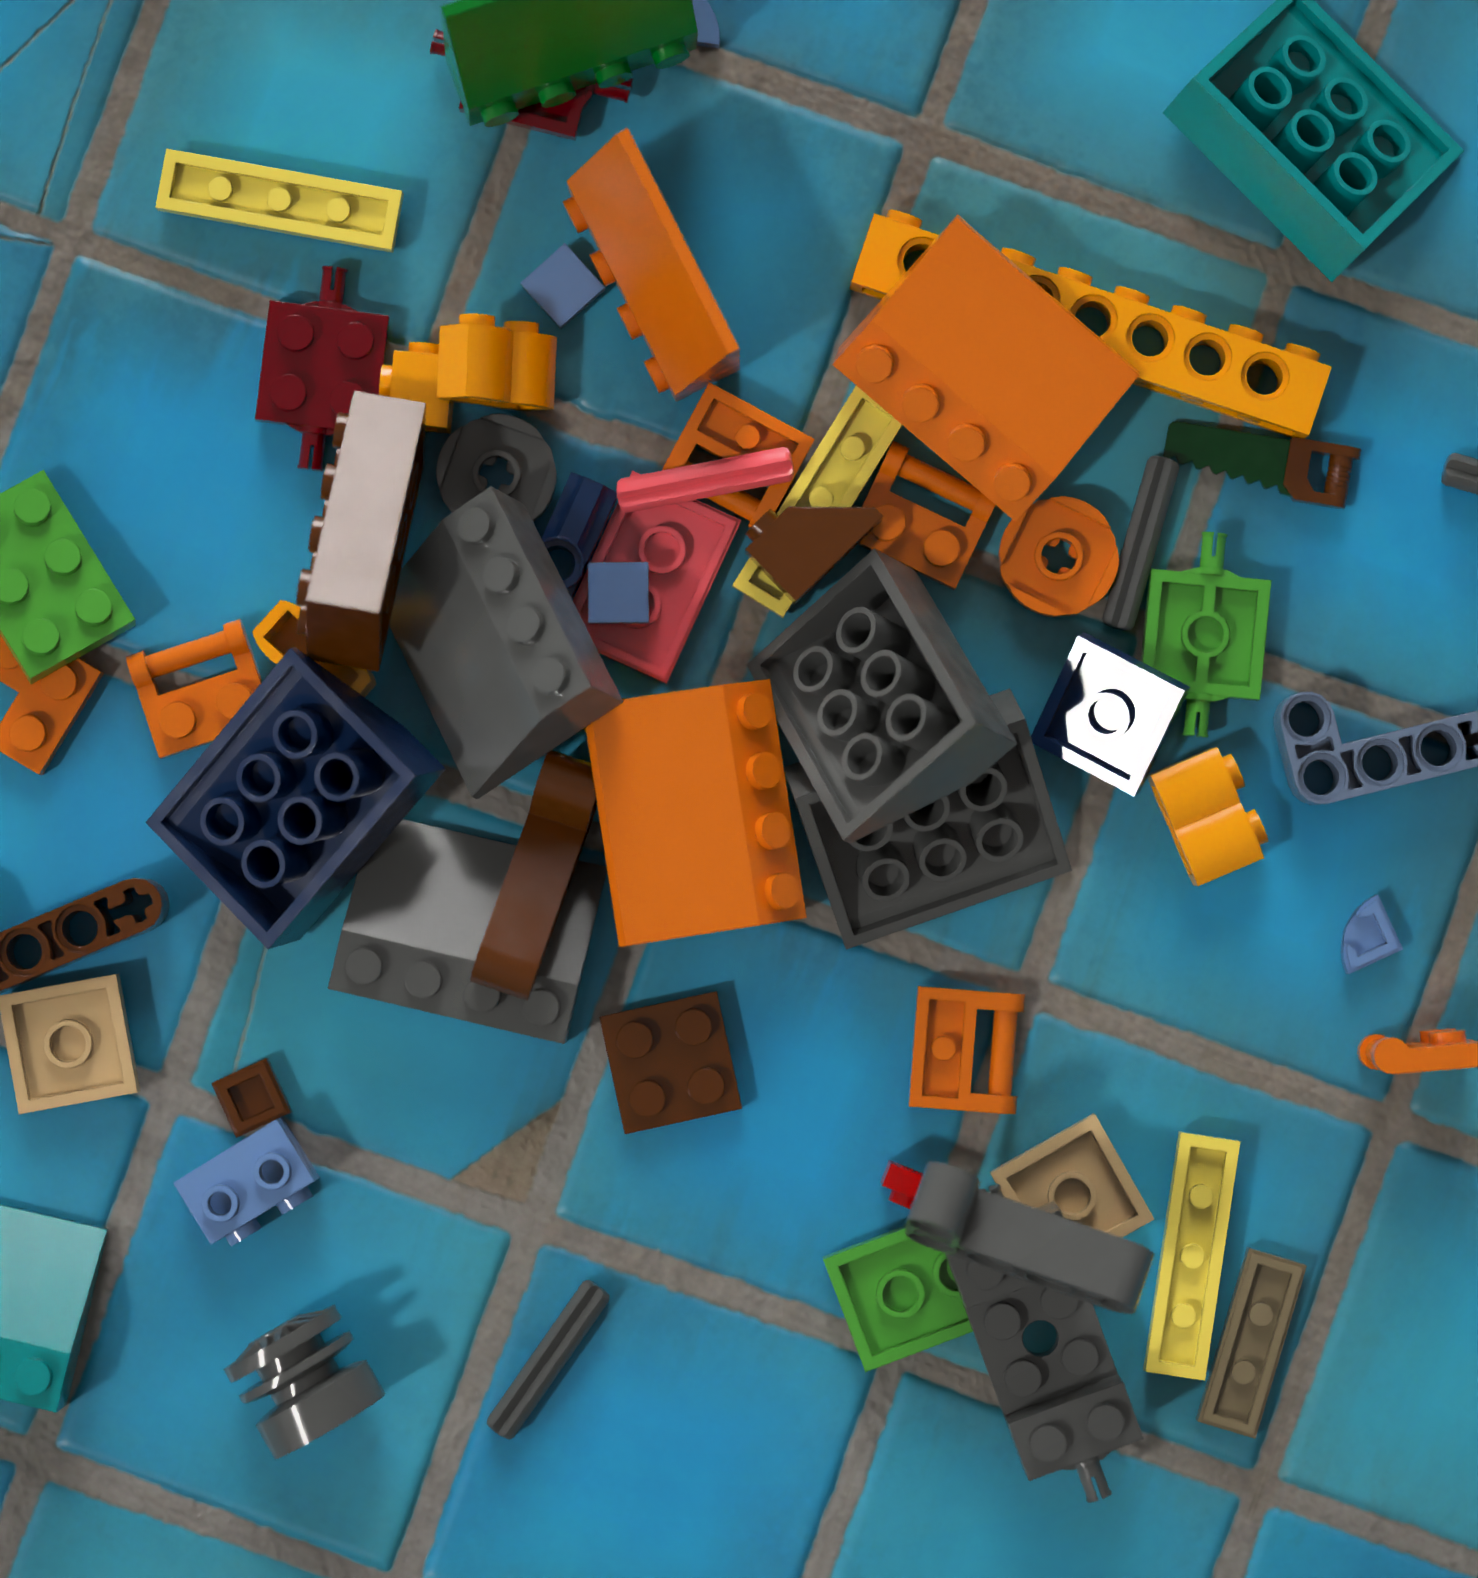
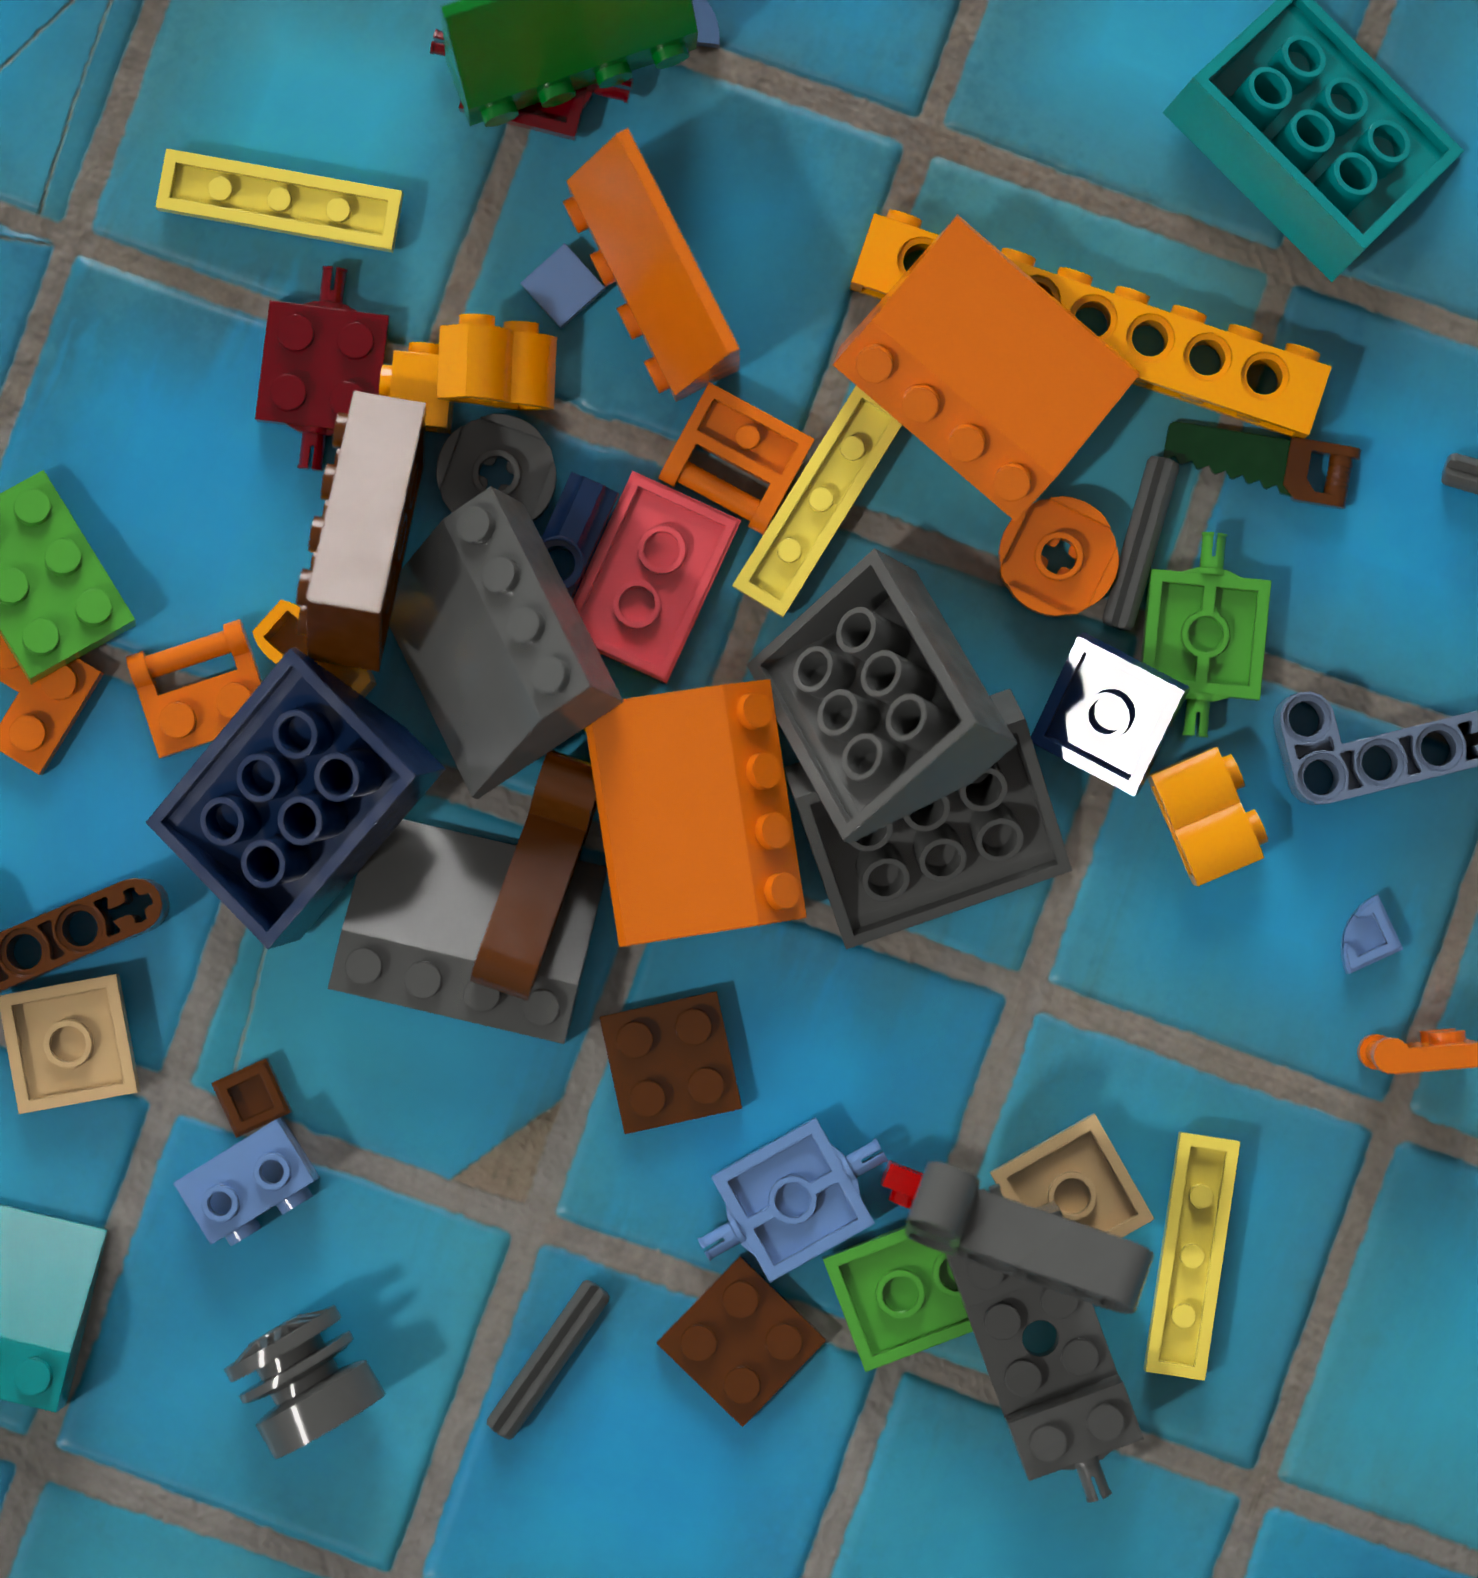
medium blue tile [588,562,649,624] -> none
coral axle [616,447,794,513] -> none
reddish brown slope [745,506,883,605] -> none
orange plate [858,441,995,590] -> none
orange plate [908,986,1025,1114] -> none
dark tan tile [1196,1247,1307,1439] -> none
none -> reddish brown plate [656,1255,826,1427]
none -> medium blue plate [697,1117,888,1282]

